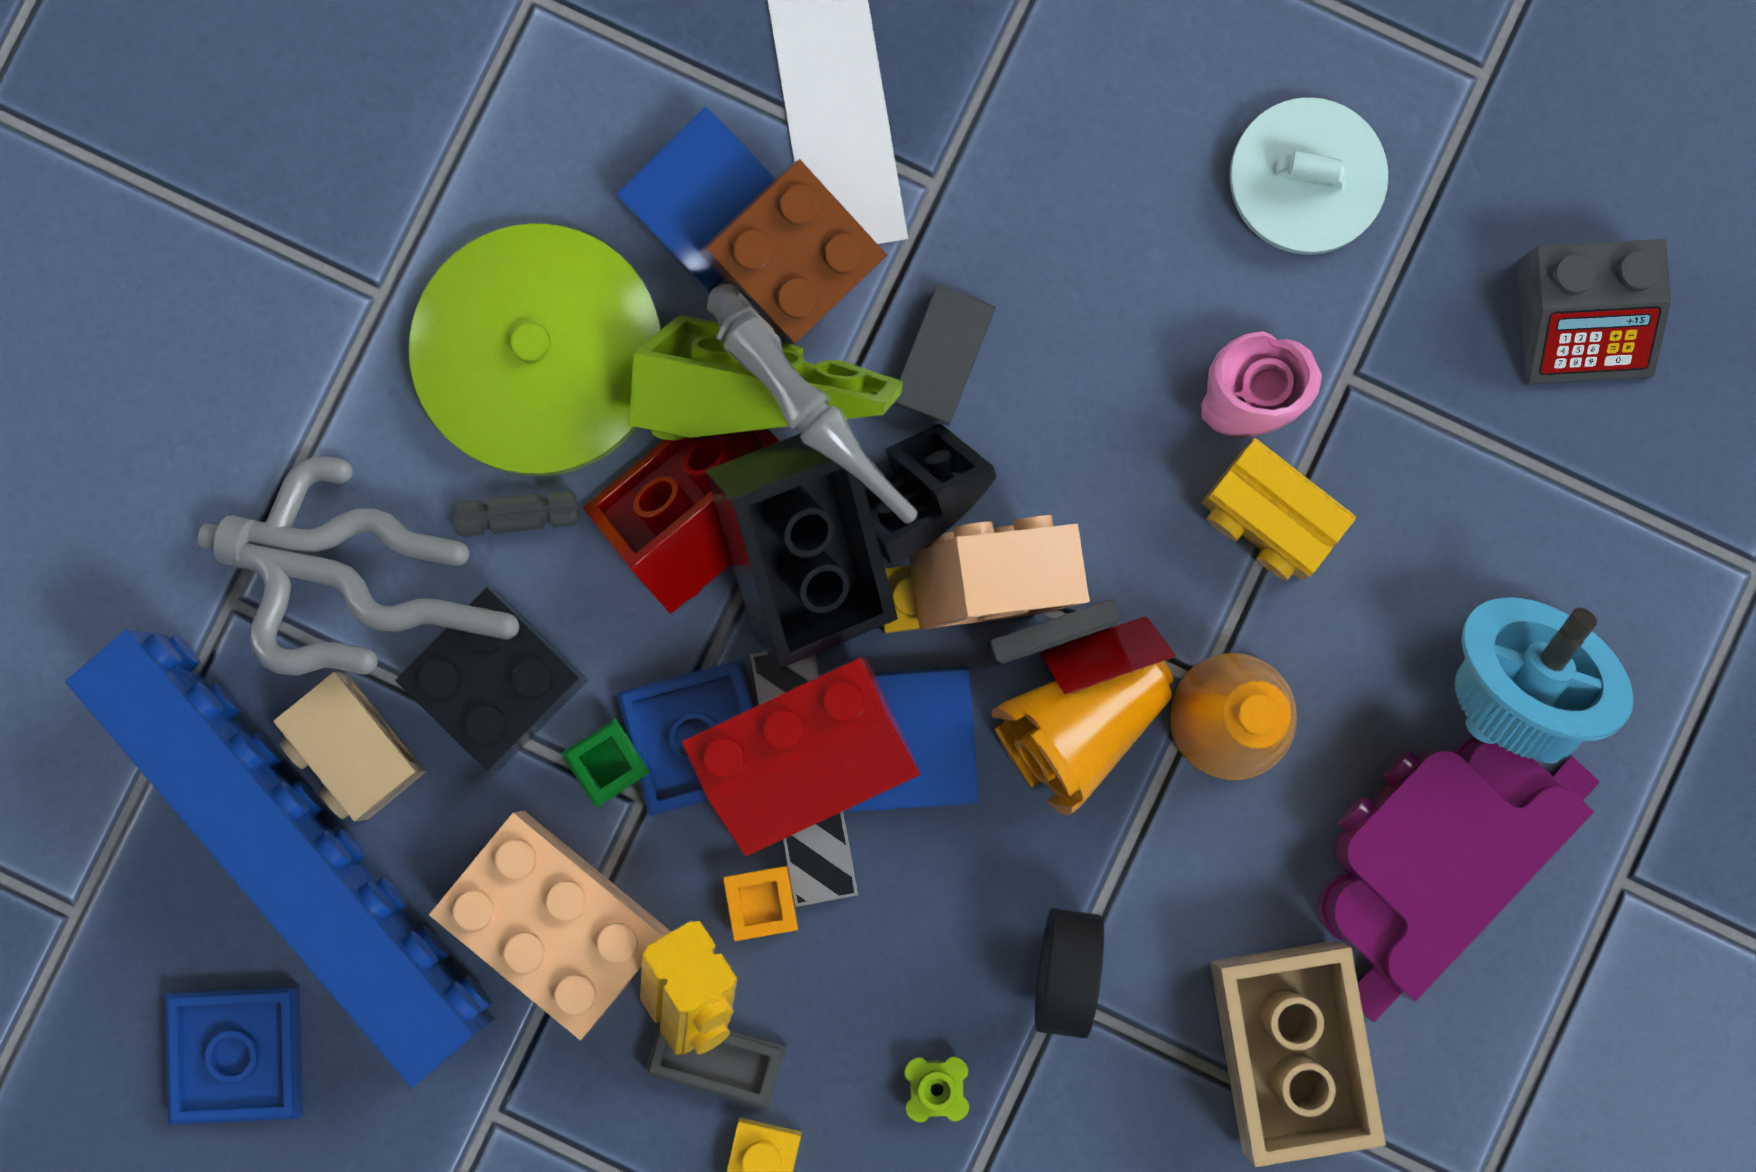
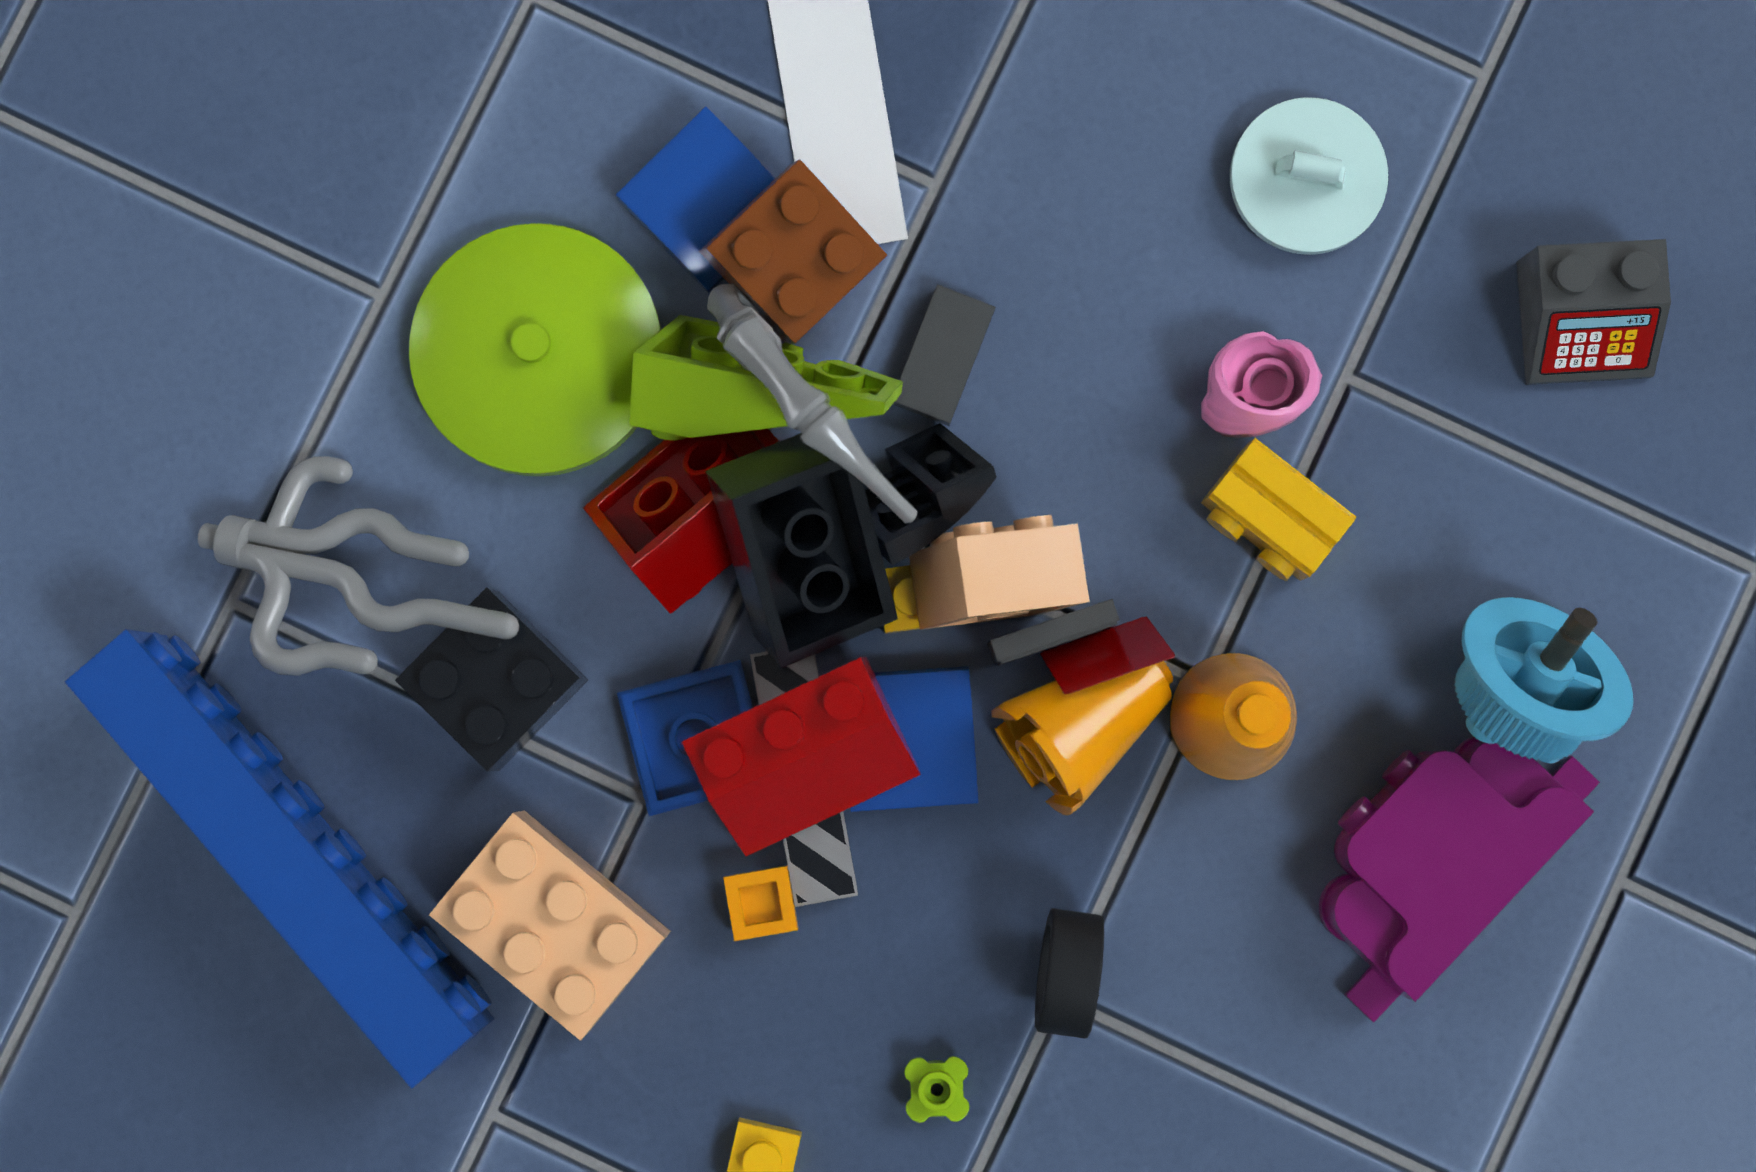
blue tile [165,986,303,1125] -> none
tan brick [273,672,427,822] -> none
dark grey axle [452,490,579,537] -> none
green slope [561,718,651,808] -> none
yellow brick [640,920,737,1055] -> none
dark grey tile [645,1022,787,1110] -> none
tan brick [1210,941,1386,1167] -> none

